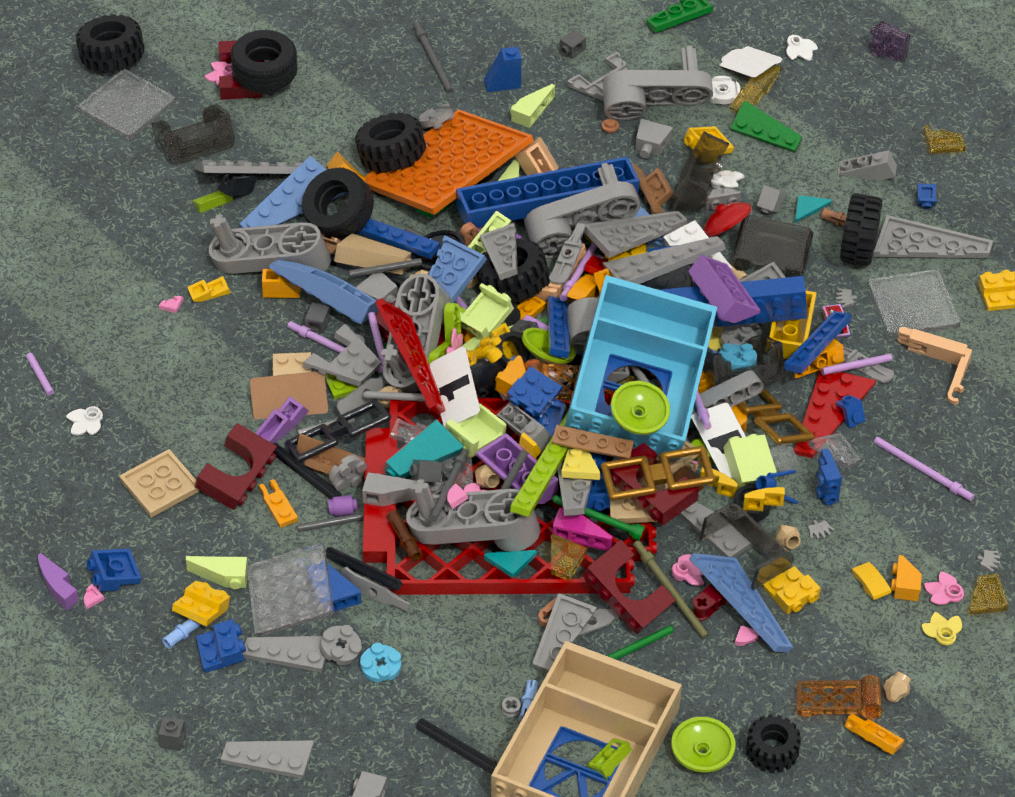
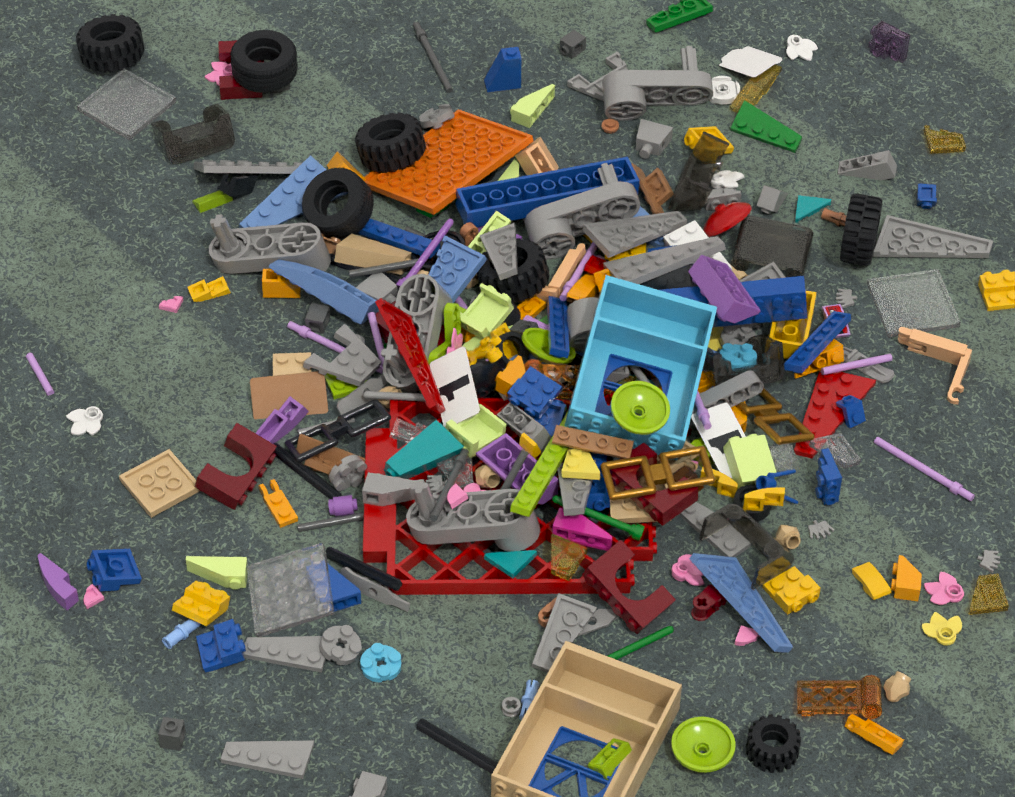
reddish brown pin [387,510,422,561] -> none
dark grey brick [410,459,442,483] -> none
light grey piece [549,223,586,285] -> none
olive bar [633,540,709,639] -> none
none -> medium lavender piece [396,219,454,289]

